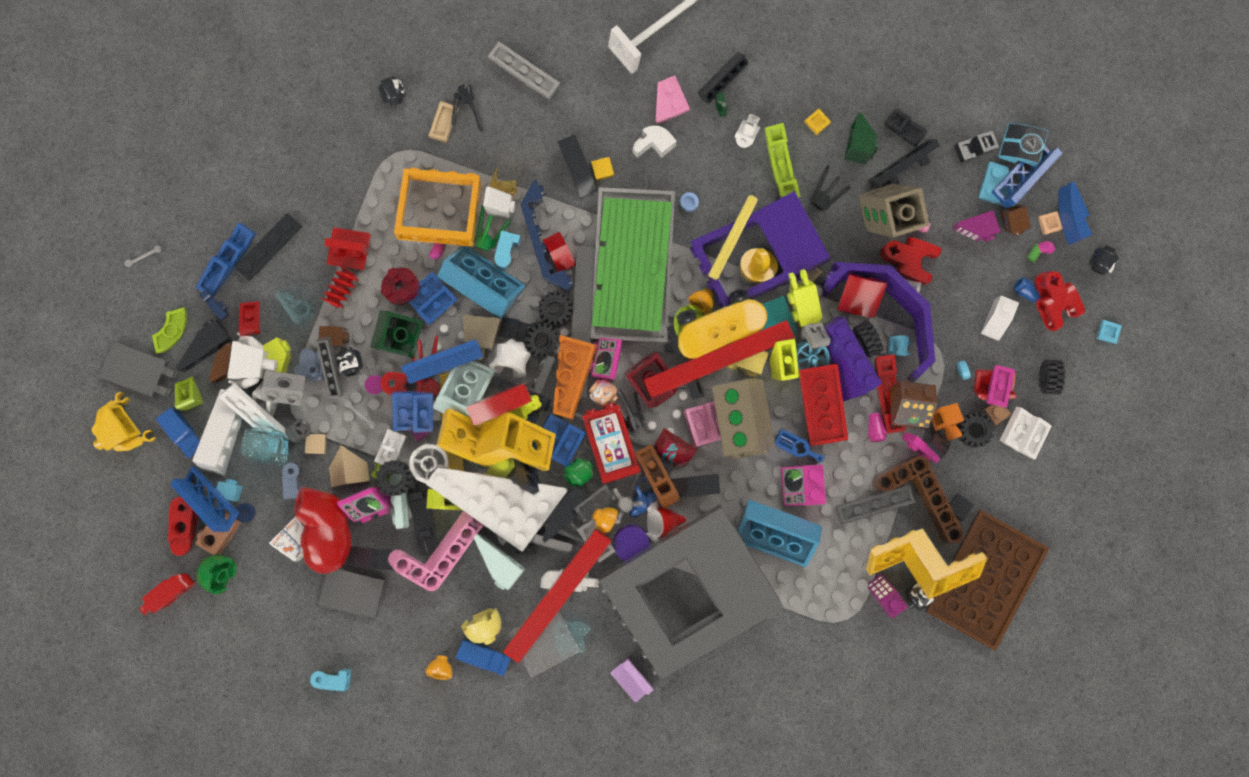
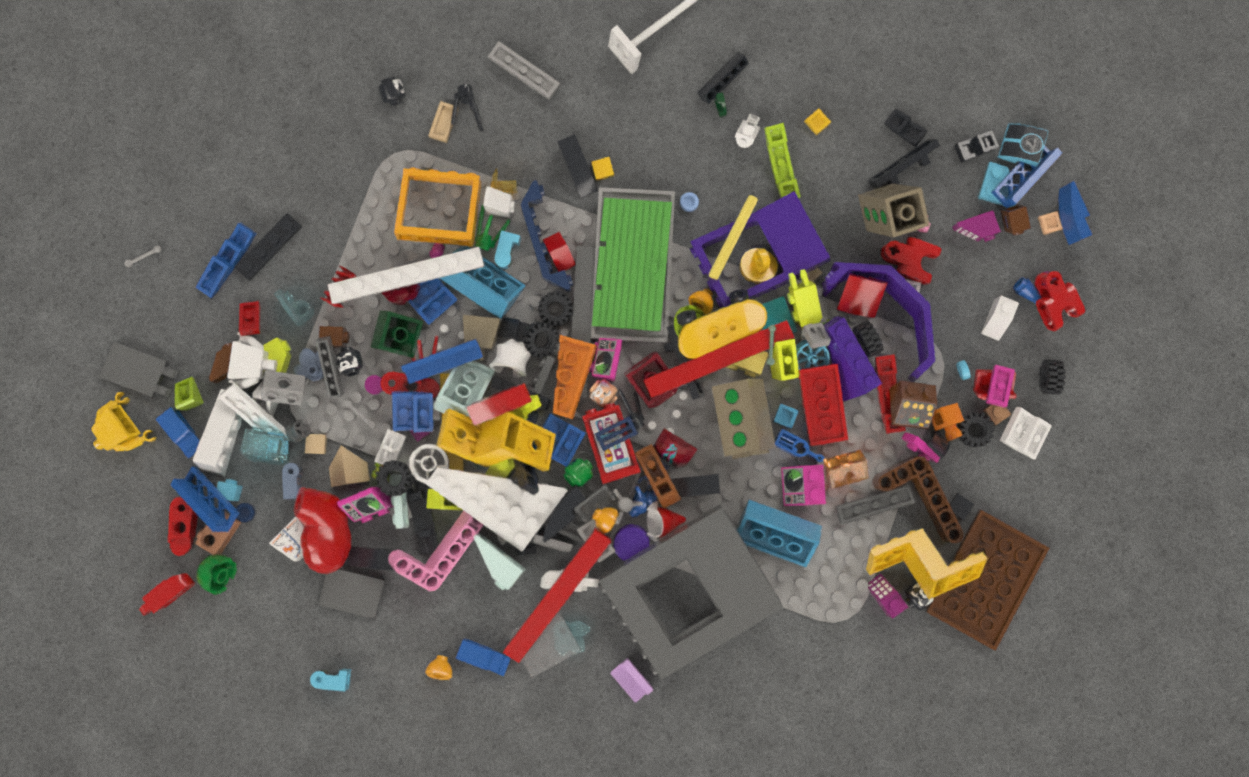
lime tile [152,307,187,354] -> none
black slope [176,320,233,372] -> none
dark blue plate [199,290,230,320] -> none
red bracket [324,227,371,271] -> none
light yellow cylinder [461,608,501,645] -> none
white brick [633,126,677,158] -> none
bright pink wing [656,76,690,124] -> none
bright pink slope [683,401,721,447] -> none
black plant [811,165,851,211] -> none
dark green slope [844,112,879,164] -> none
dark pink cone [868,413,887,442] -> none
medium azure tile [887,336,911,356] -> none
arm [1027,241,1055,263] -> none
black head [1089,245,1119,275] -> none
medium azure tile [1097,320,1122,344] -> none
none -> white plate [328,247,485,304]
none -> dark blue tile [595,416,639,451]
none -> sand green hinge [766,325,776,365]
none -> dark azure plate [773,404,798,429]
none -> clear orange brick [823,449,869,489]

